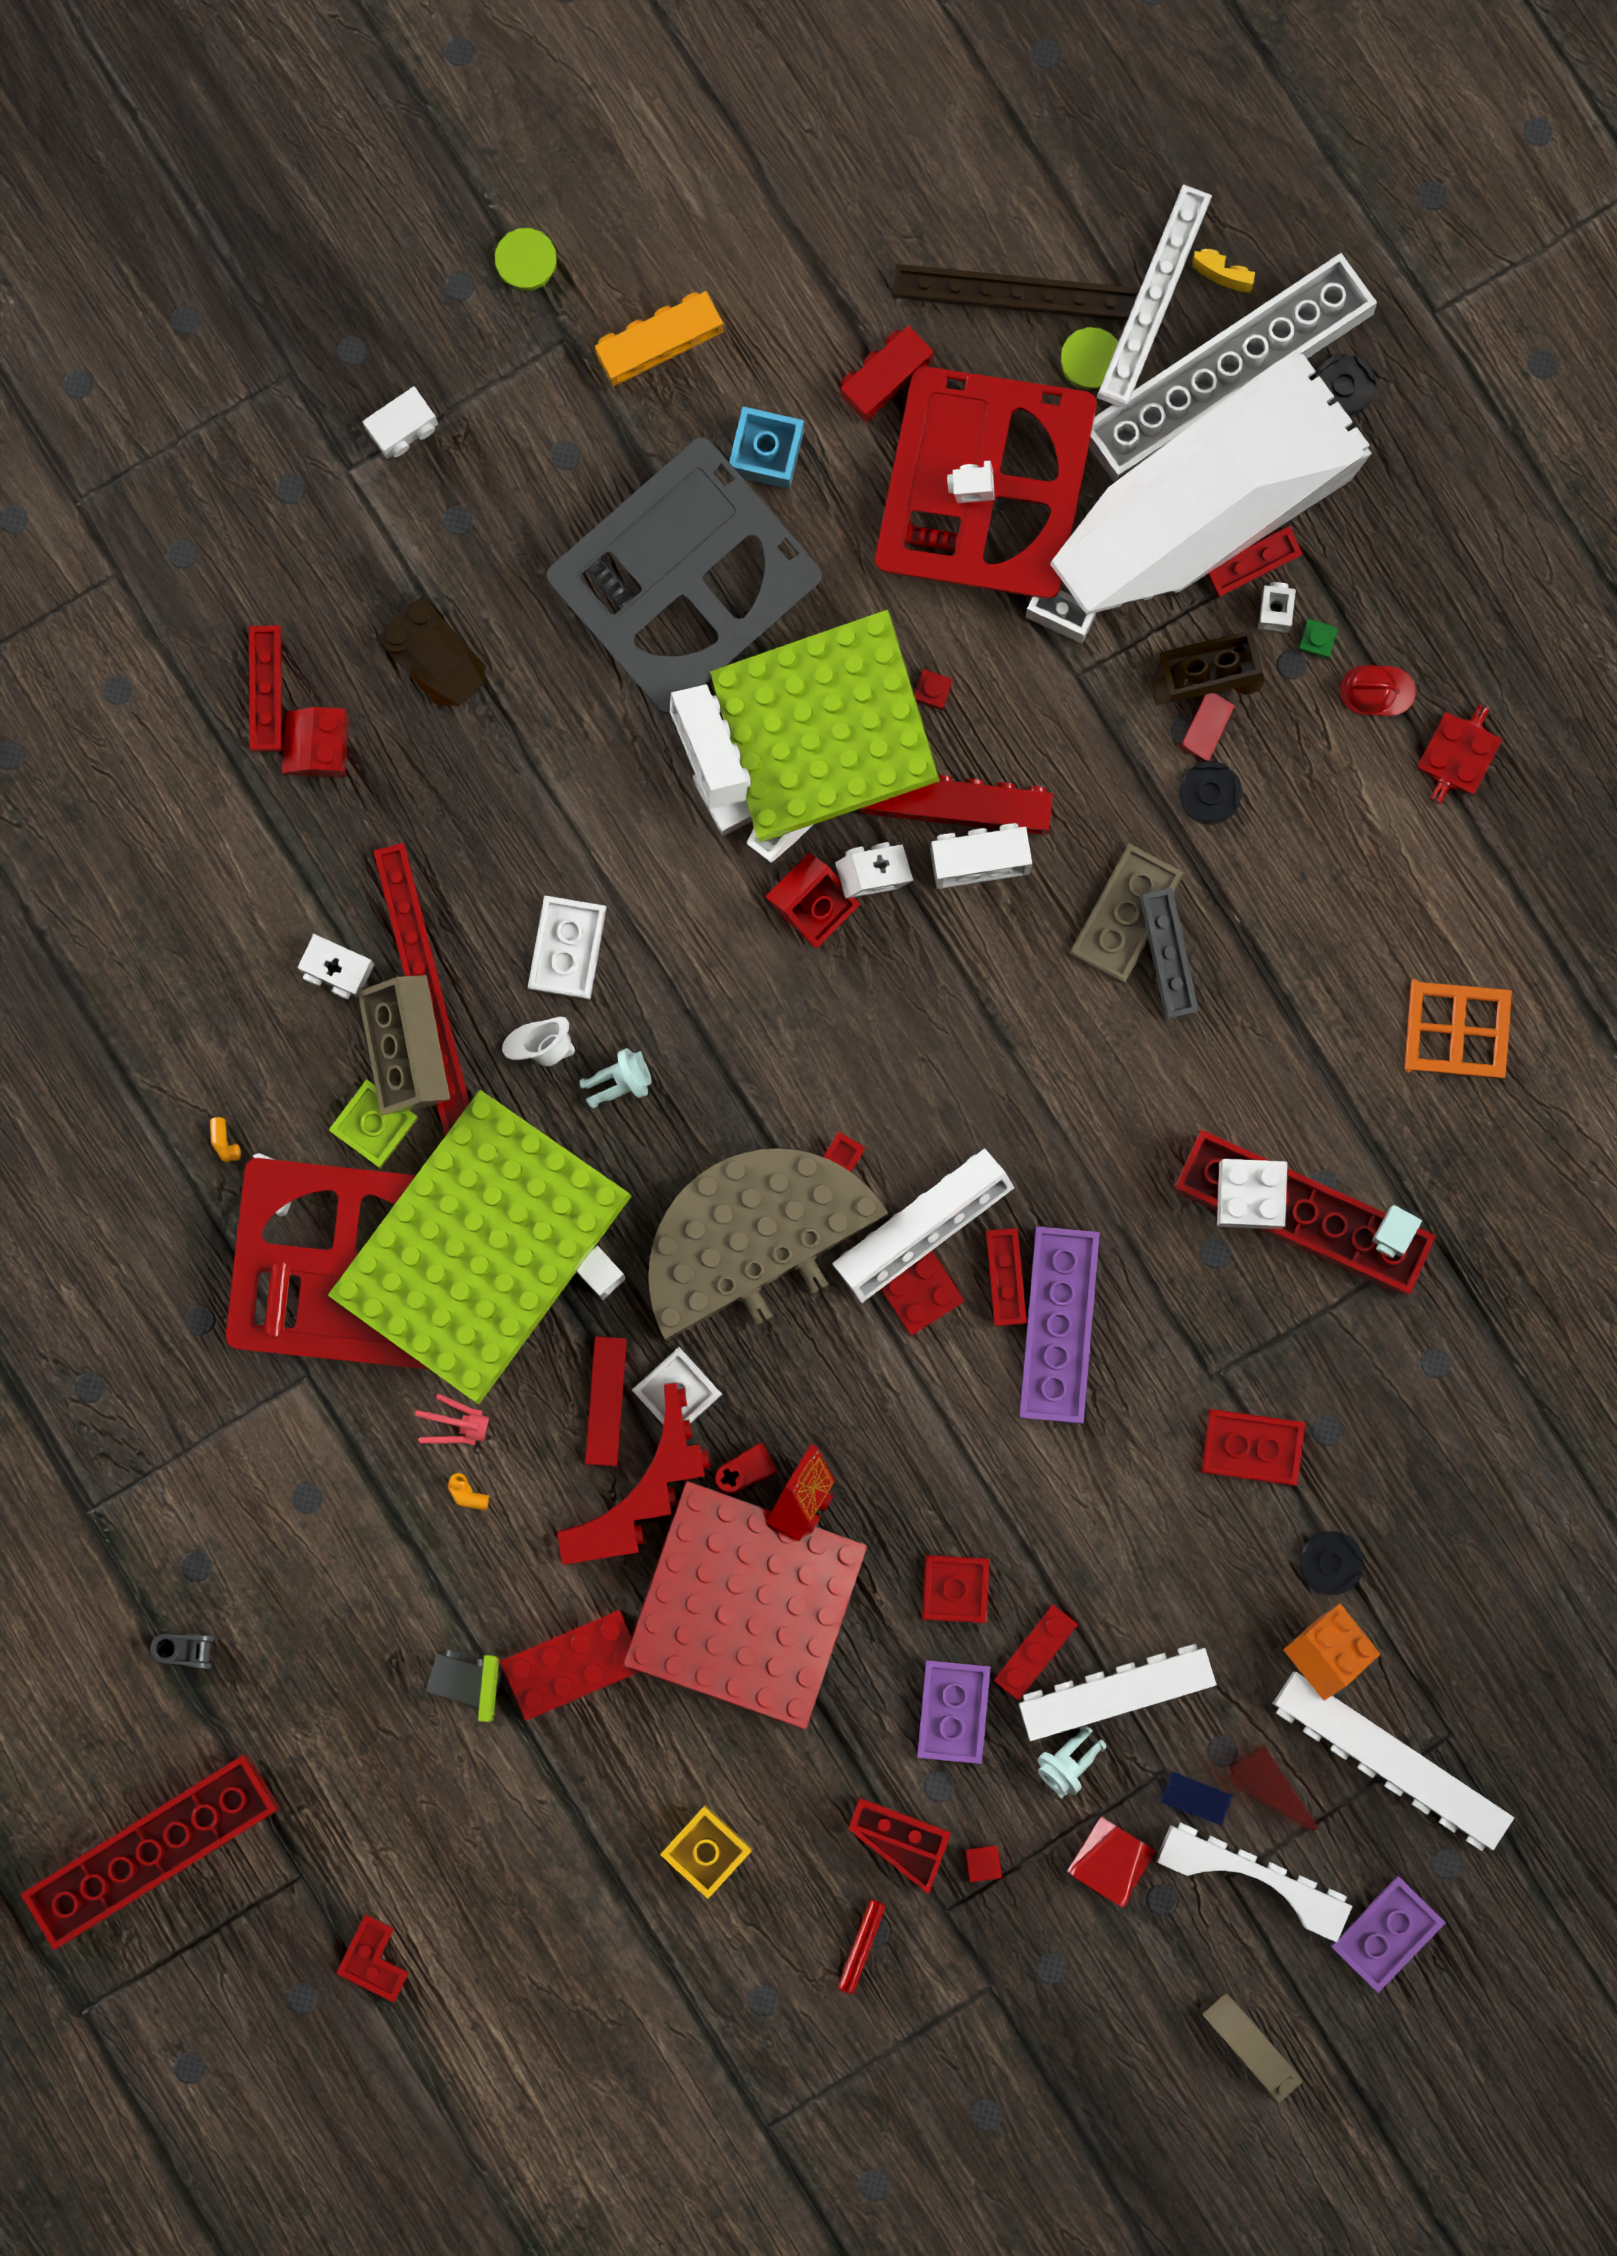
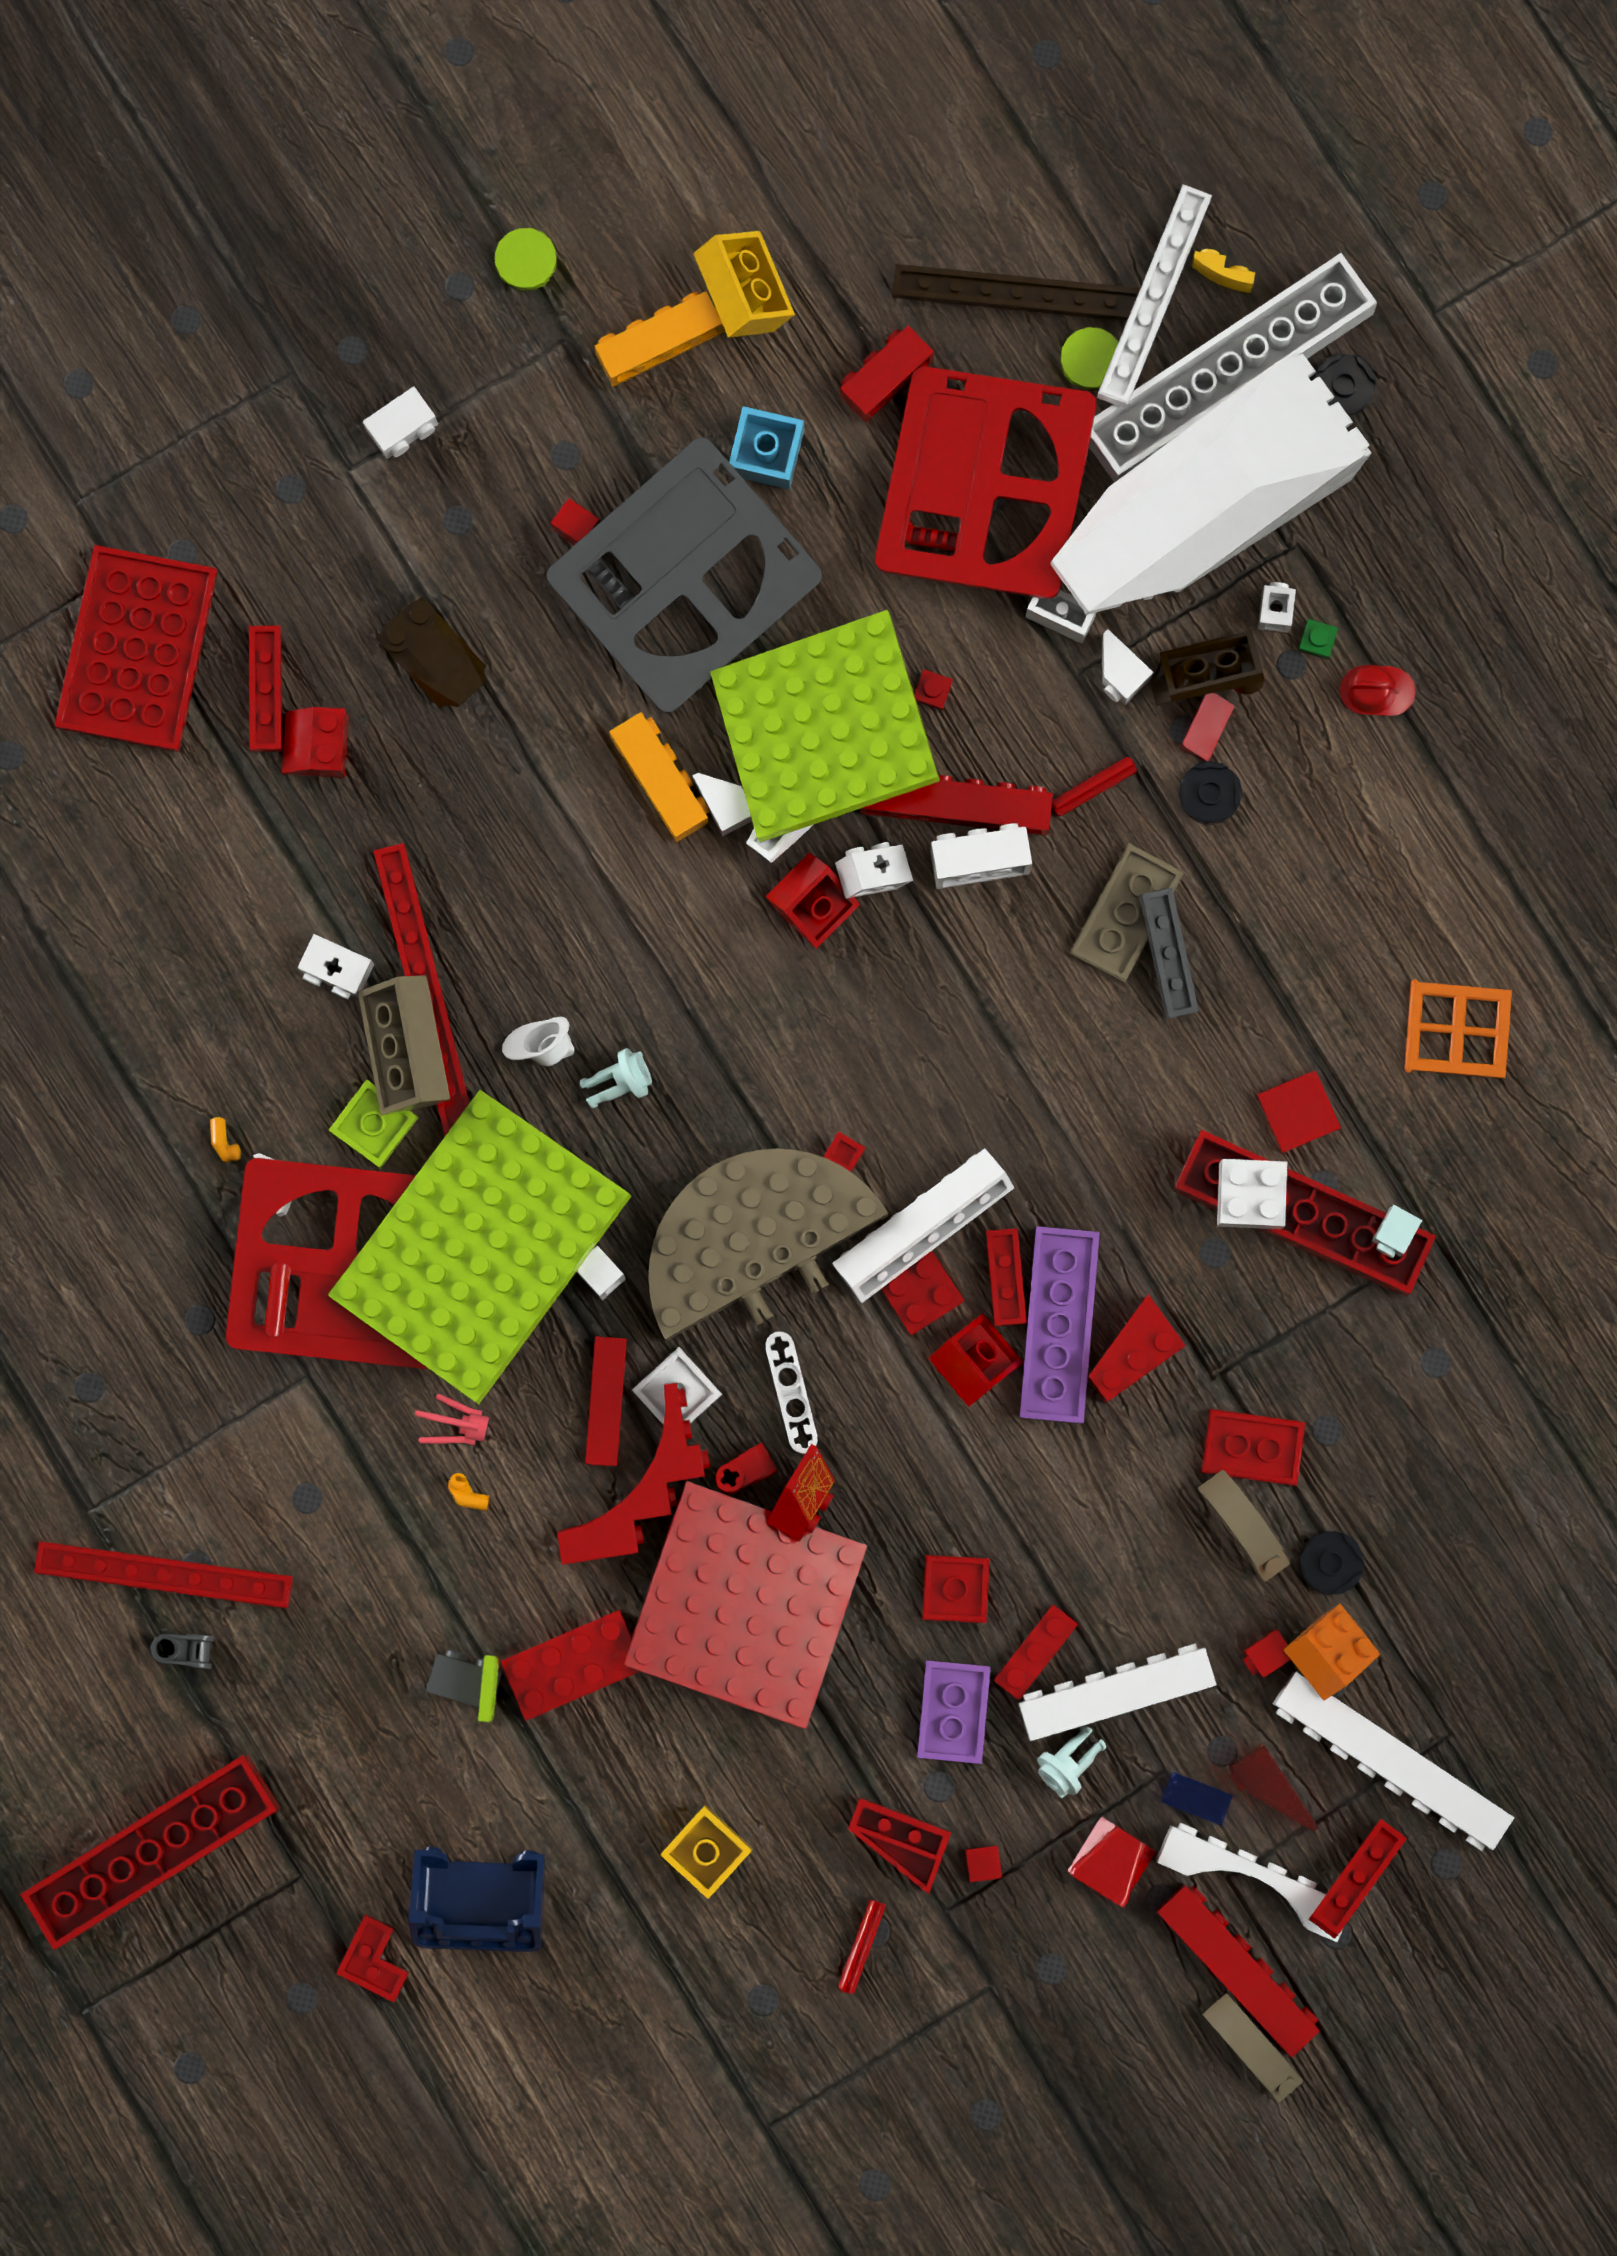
white tile [528,895,607,1000] -> none
white brick [670,684,751,809] -> none
white brick [947,461,995,503] -> none
red plate [1207,526,1303,597] -> none
medium lavender plate [1330,1876,1446,1993] -> none
red plate [1417,705,1503,805] -> none
none -> red tile [34,1541,294,1608]
none -> red plate [54,545,218,752]
none -> dark blue windscreen [408,1847,545,1952]
none -> red brick [551,498,600,545]
none -> light orange brick [609,712,710,843]
none -> yellow brick [693,231,795,338]
none -> white beam [766,1332,818,1454]
none -> red slope [928,1313,1024,1407]
none -> red axle [1052,757,1137,817]
none -> red wedge [1087,1294,1186,1404]
none -> white slope [1102,629,1153,705]
none -> red brick [1155,1884,1320,2058]
none -> dark tan arch [1198,1470,1290,1582]
none -> red brick [1242,1629,1291,1678]
none -> red tile [1257,1070,1341,1154]
none -> red plate [1308,1819,1407,1939]

